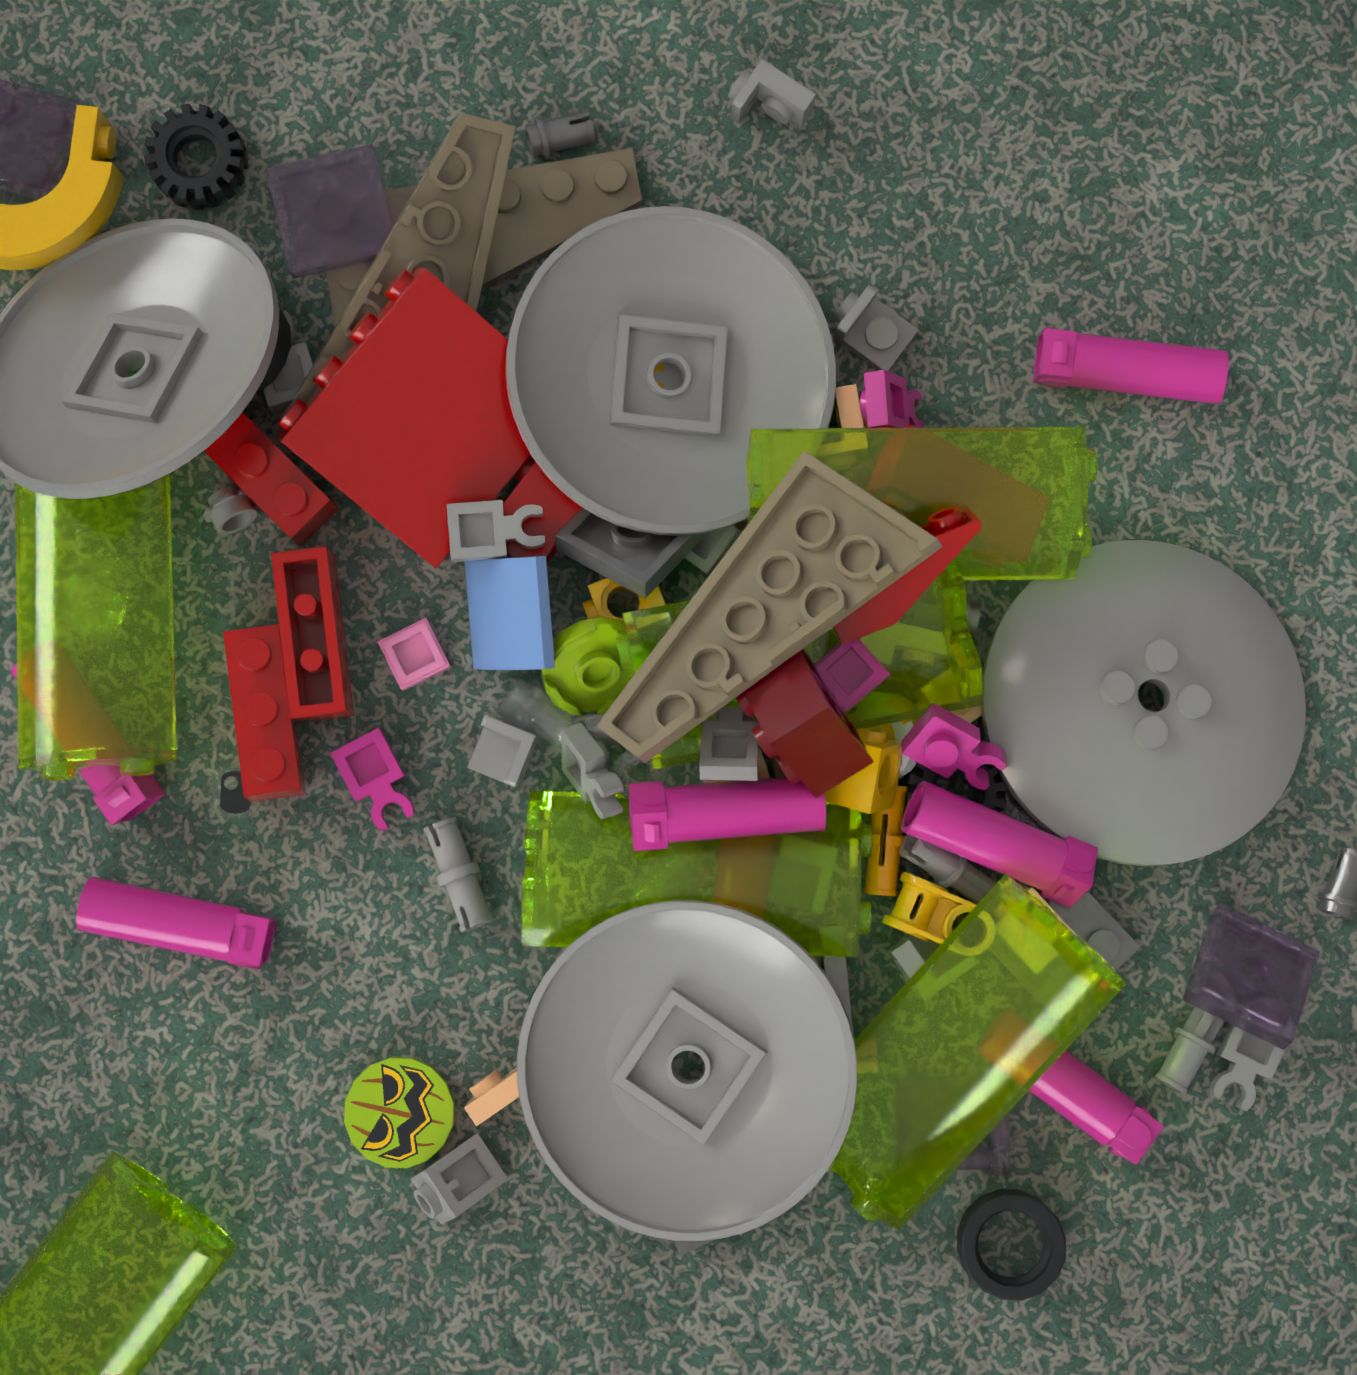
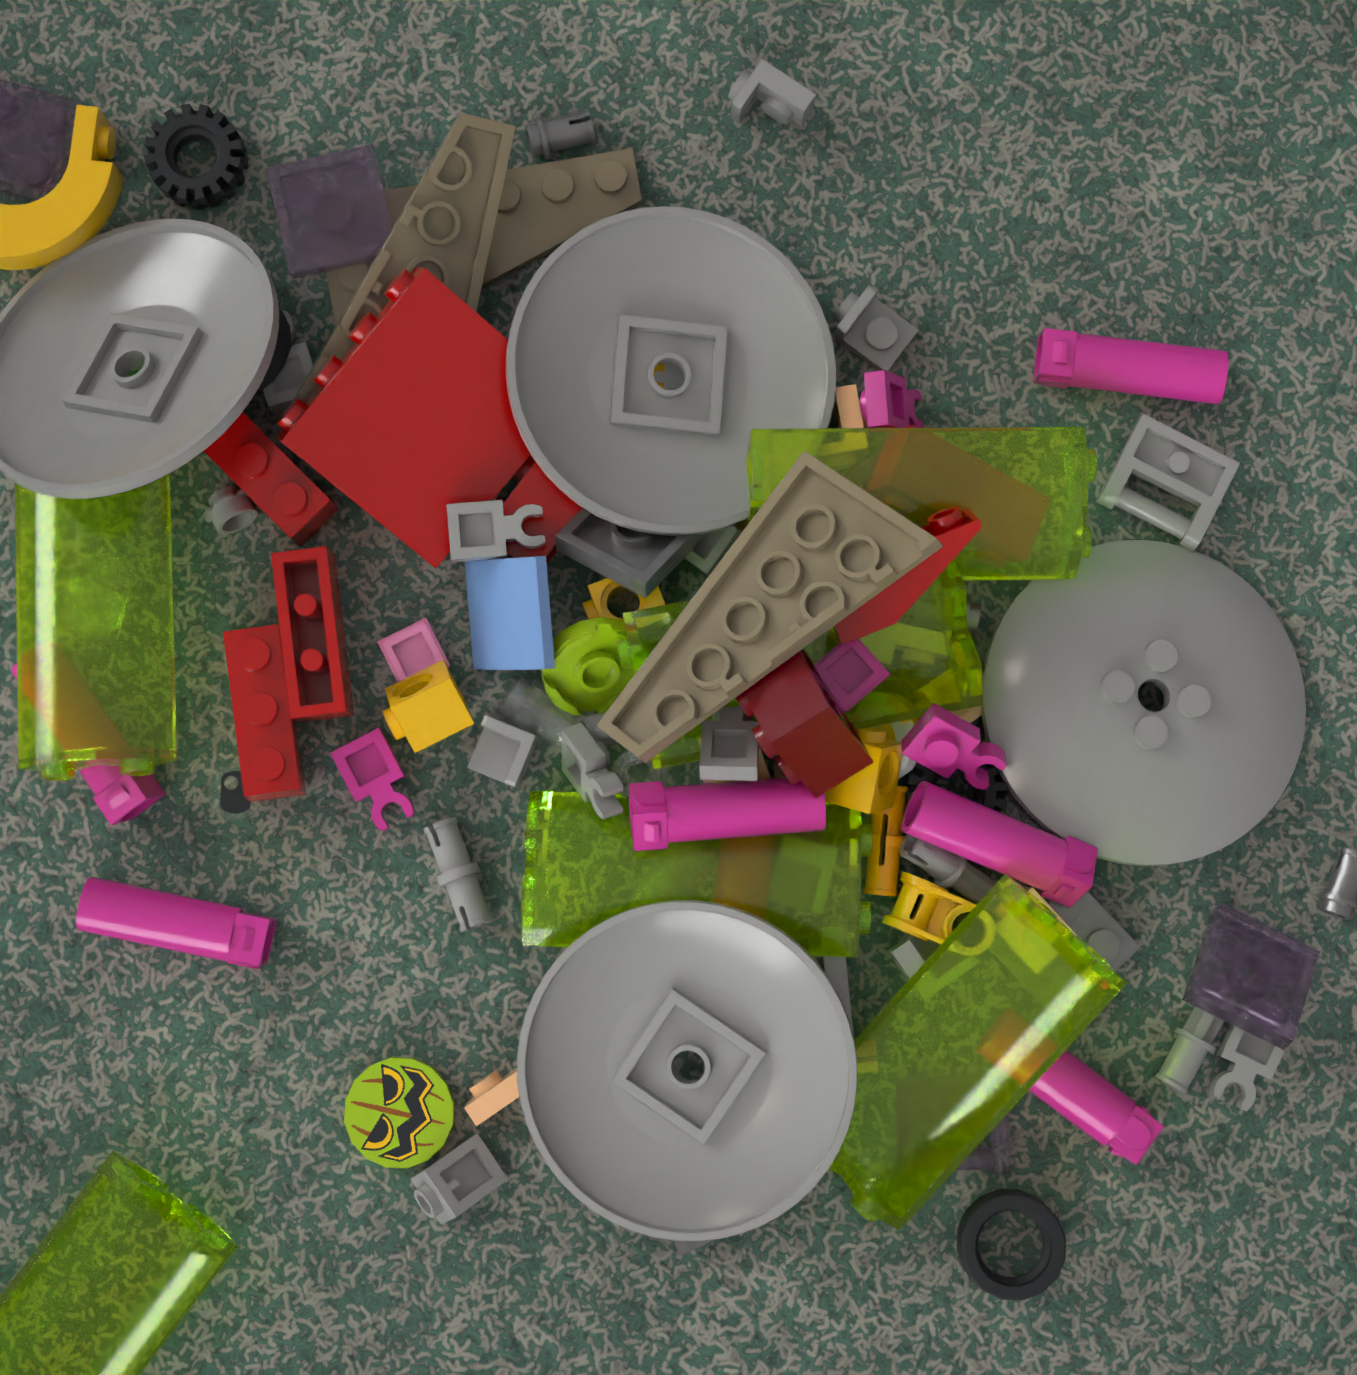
none -> yellow brick [382,659,474,753]
none -> light grey plate [1096,414,1240,552]

